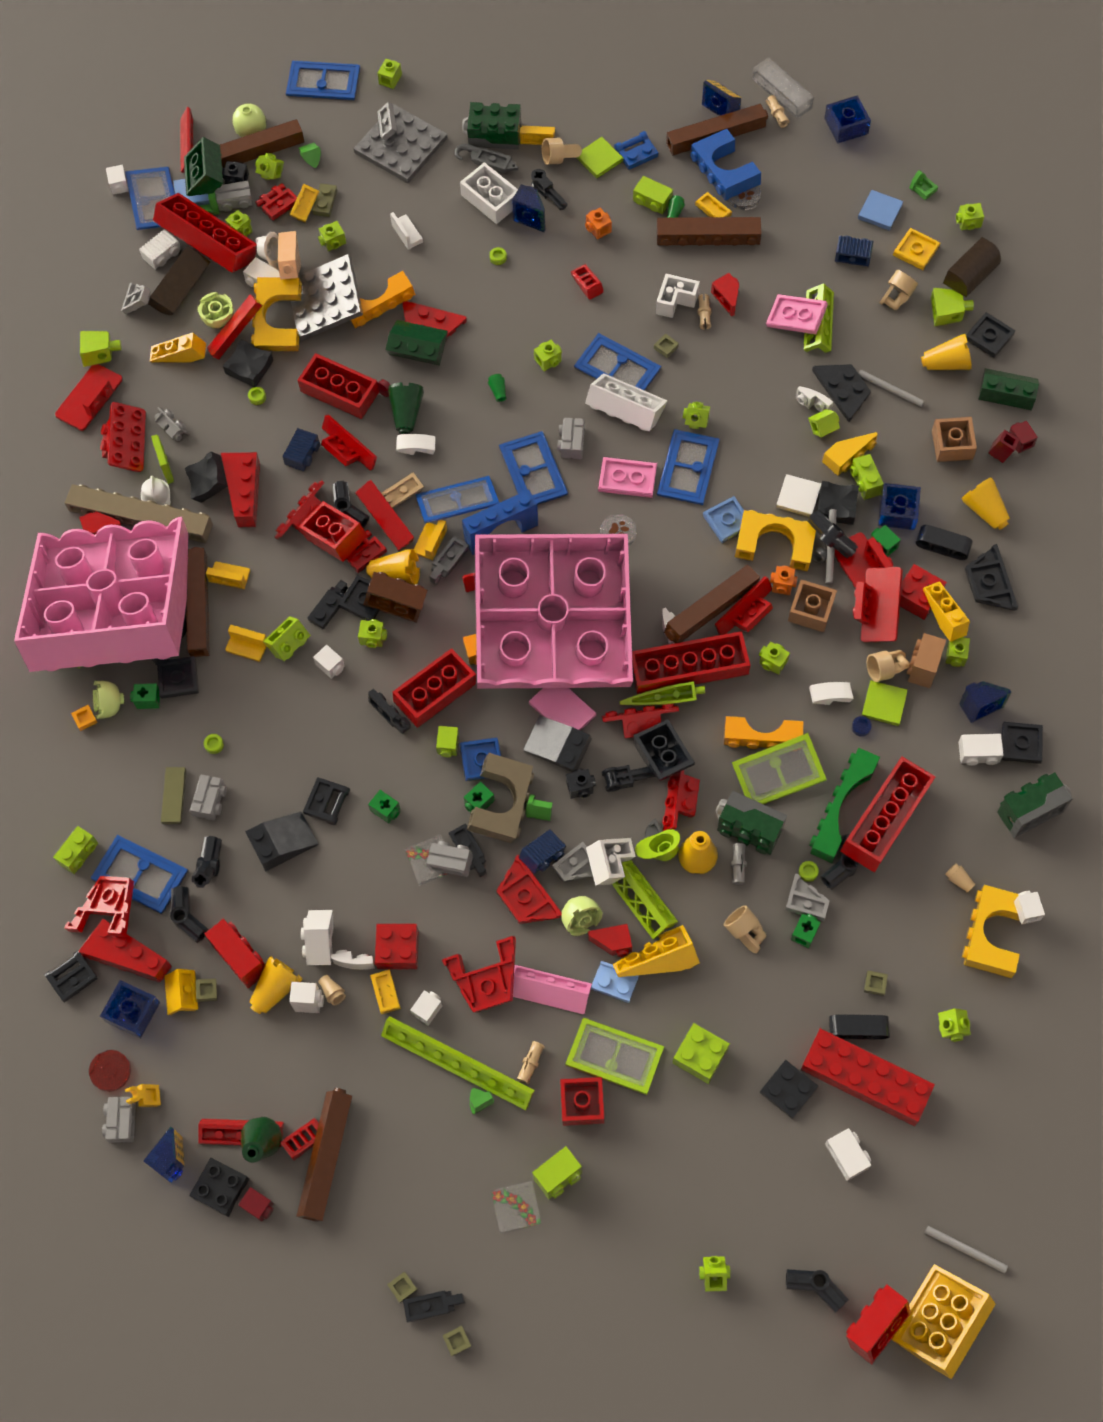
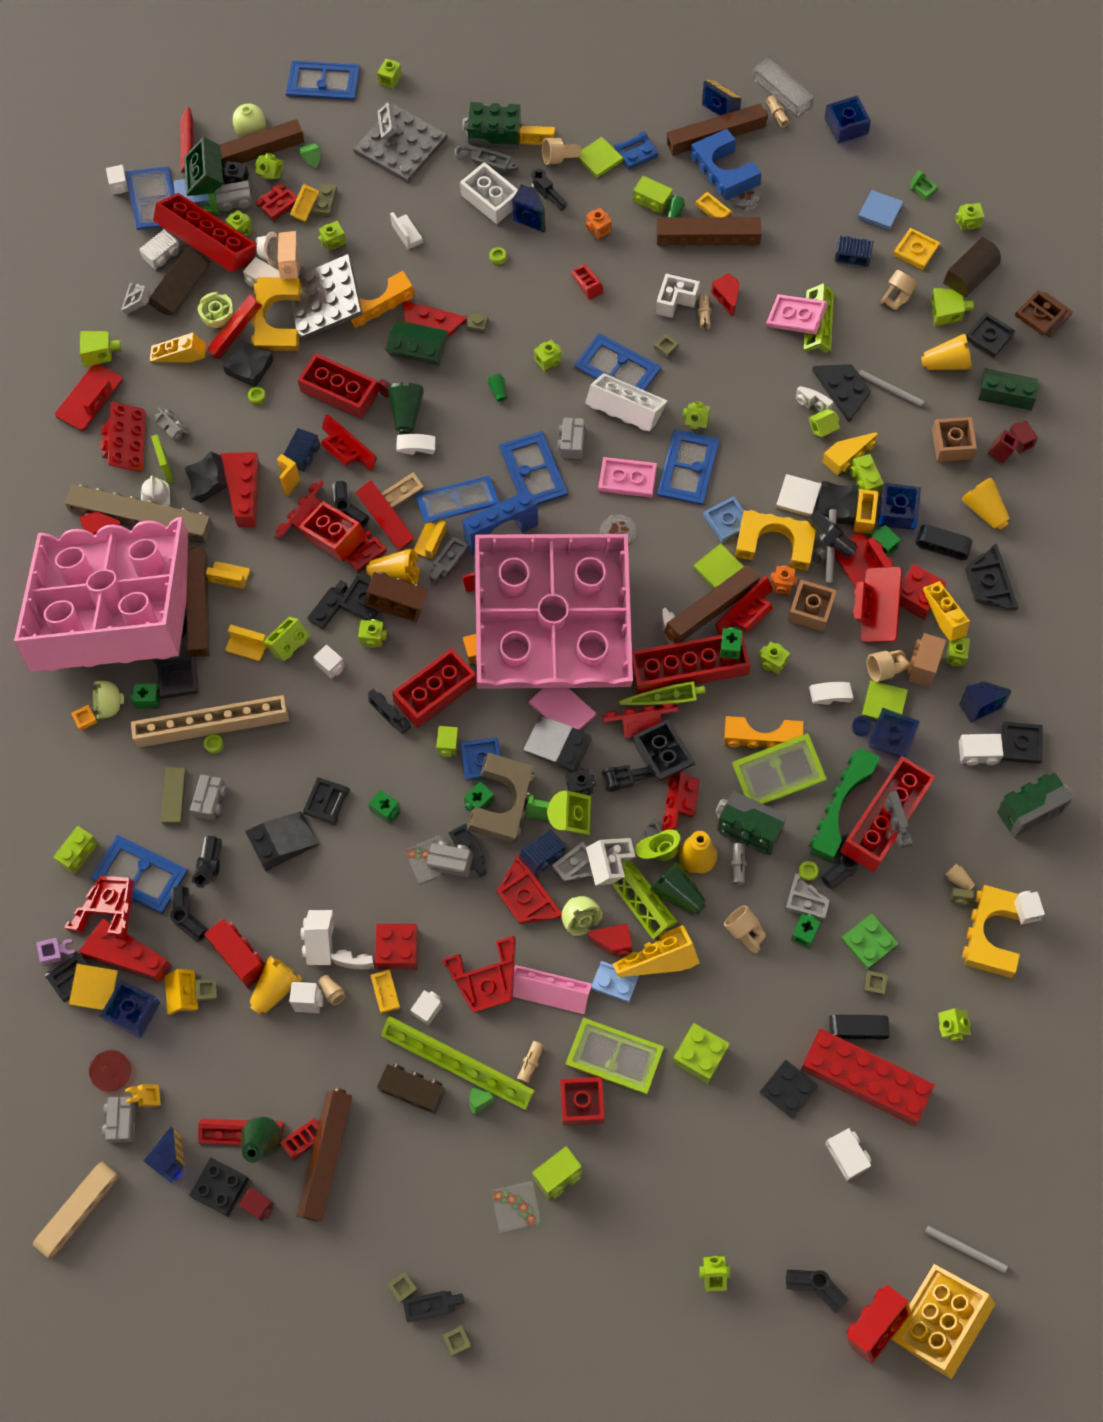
none -> tan beam [33,1162,119,1259]
none -> lavender brick [36,938,75,966]
none -> yellow tile [69,964,118,1011]
none -> tan brick [131,695,290,748]
none -> yellow panel [277,454,301,496]
none -> dark brown brick [377,1064,445,1115]
none -> olive plate [467,312,488,333]
none -> lime brick [547,790,591,835]
none -> dark green cone [650,860,706,915]
none -> lime tile [693,544,744,589]
none -> green brick [720,627,742,659]
none -> bright green plate [841,913,899,970]
none -> yellow brick [853,489,878,534]
none -> clear blue brick [868,707,920,758]
none -> dark grey hinge [885,791,913,848]
none -> olive plate [950,888,974,906]
none -> reddish brown bracket [1015,290,1073,337]

